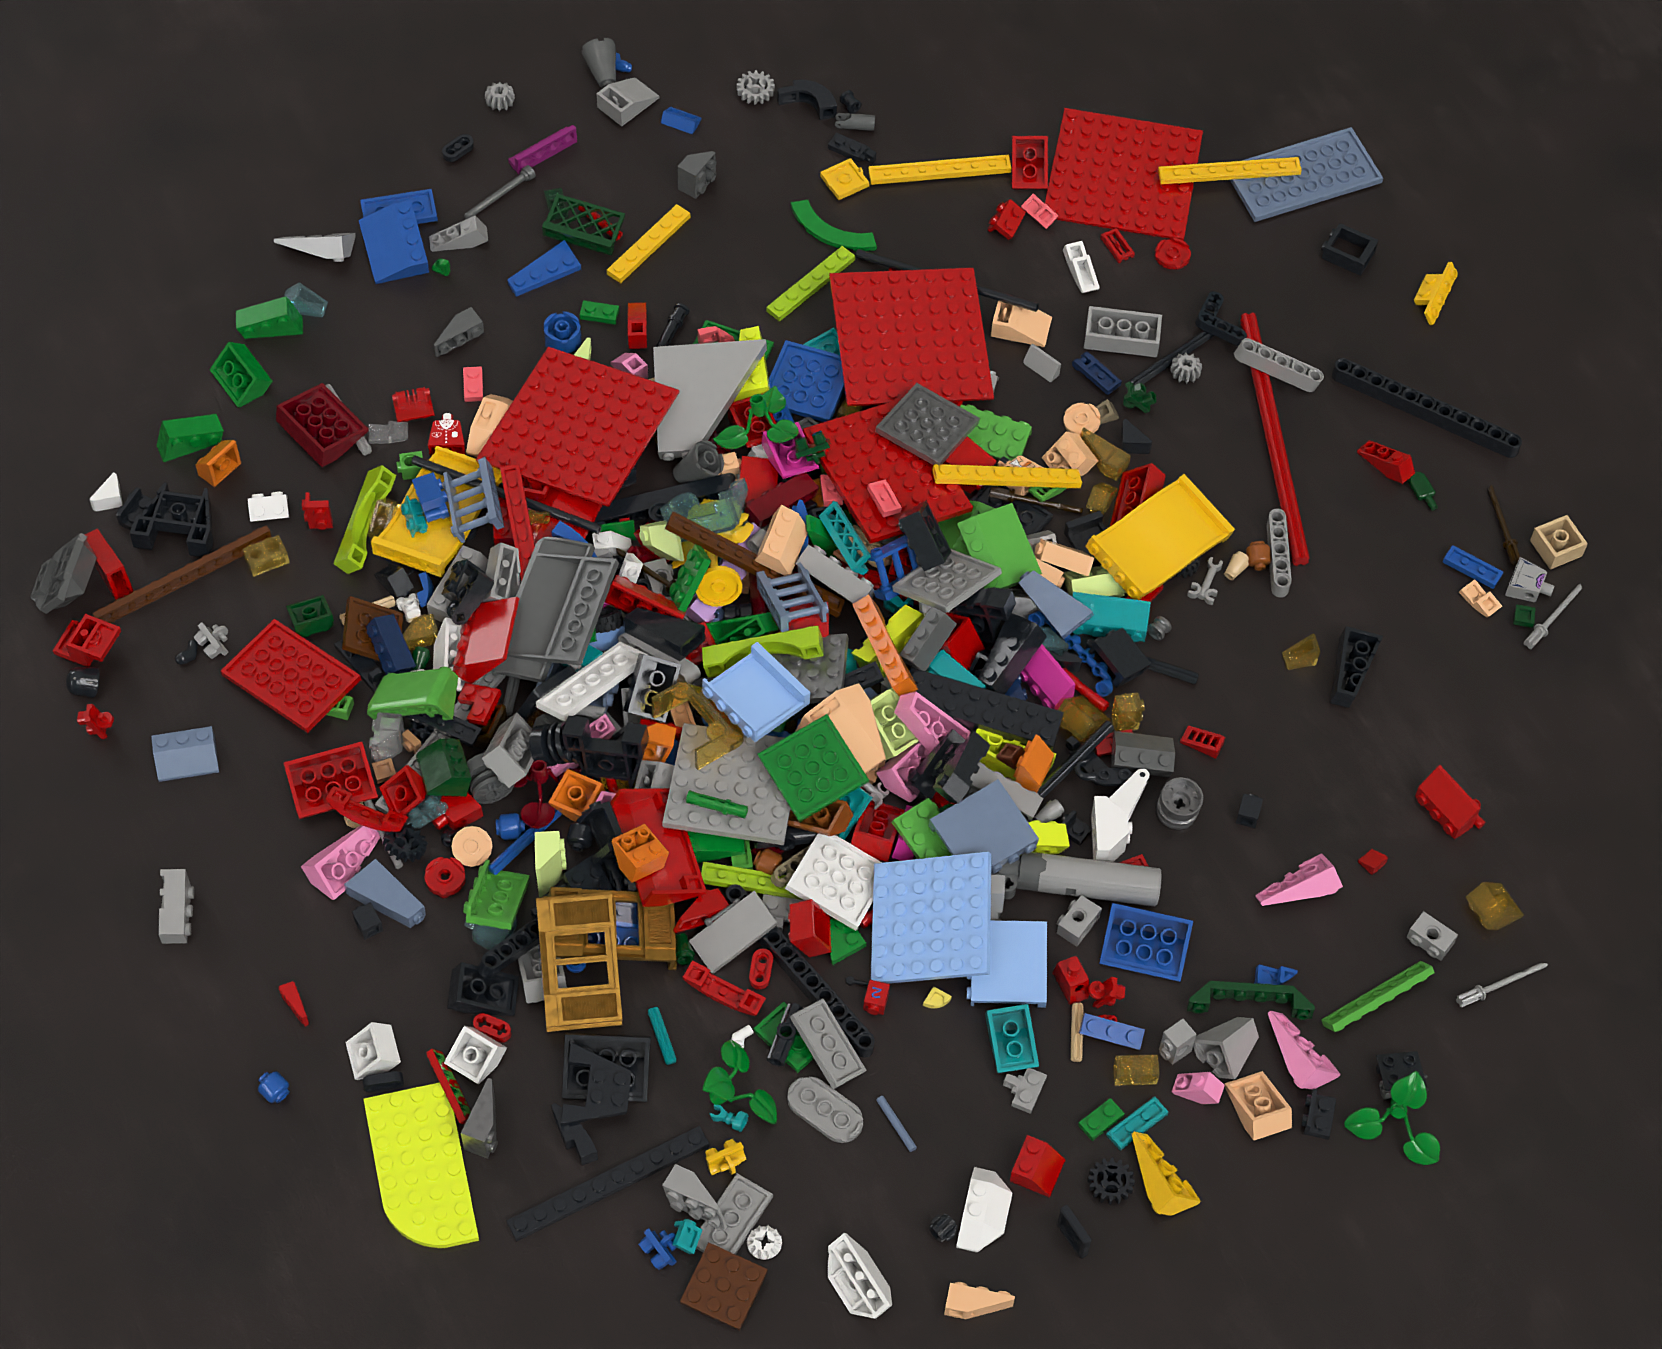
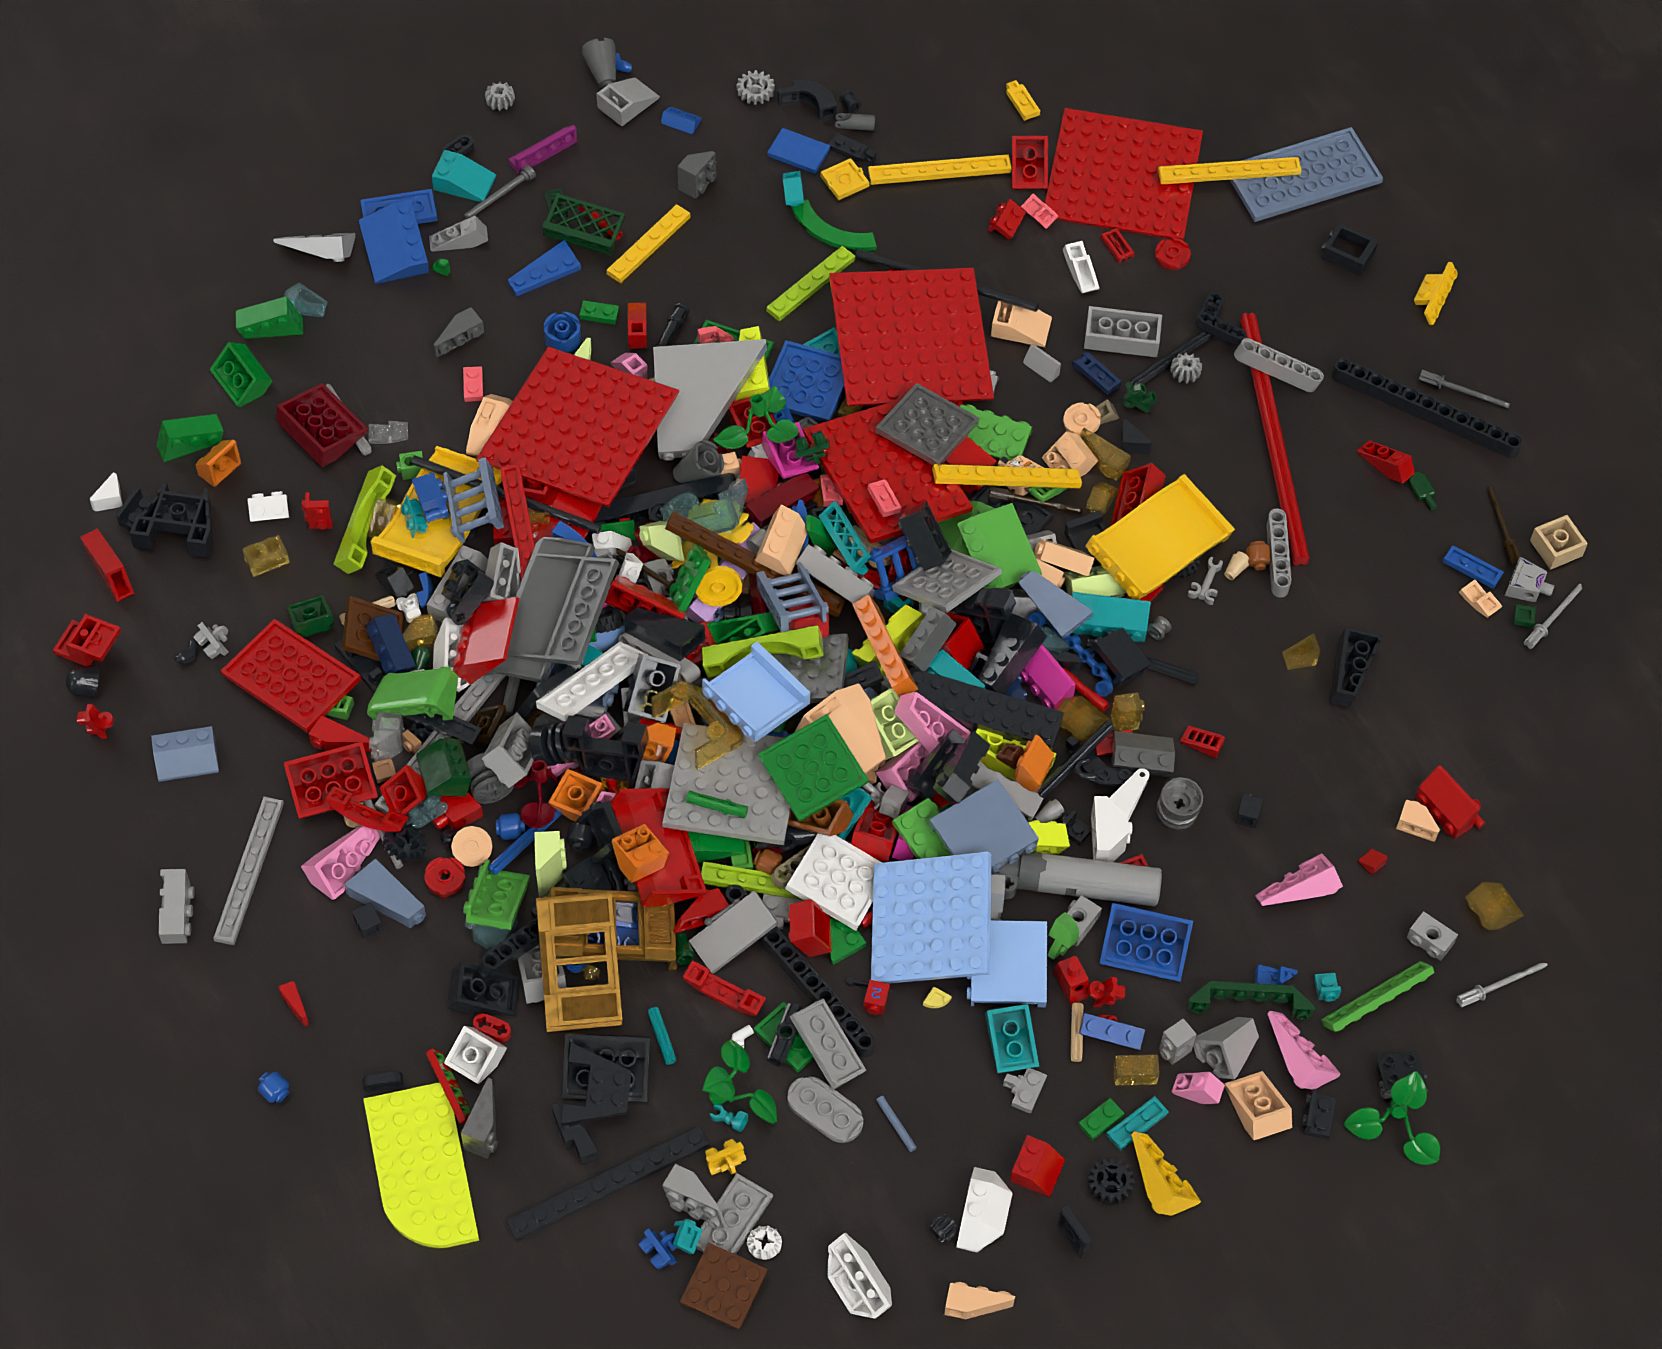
dark grey piece [30,533,97,614] -> none
reddish brown plate [92,525,272,623] -> none
white slope [346,1022,401,1080] -> none
red hinge [392,387,435,422] -> none
red torso [428,413,466,456] -> none
red plate [457,683,502,726] -> none
red plate [749,949,773,989] -> none
none -> light grey tile [213,797,284,945]
none -> red slope [308,716,374,752]
none -> teal slope [432,150,496,202]
none -> clear yellow plate [581,964,601,982]
none -> blue tile [767,128,830,174]
none -> teal slope [783,171,804,207]
none -> light grey brick [879,784,910,819]
none -> yellow hinge [1006,80,1040,121]
none -> bright green brick [1047,912,1079,960]
none -> teal bracket [1314,973,1341,1002]
none -> light nougat slope [1396,800,1440,842]
none -> dark grey piece [1419,370,1510,408]

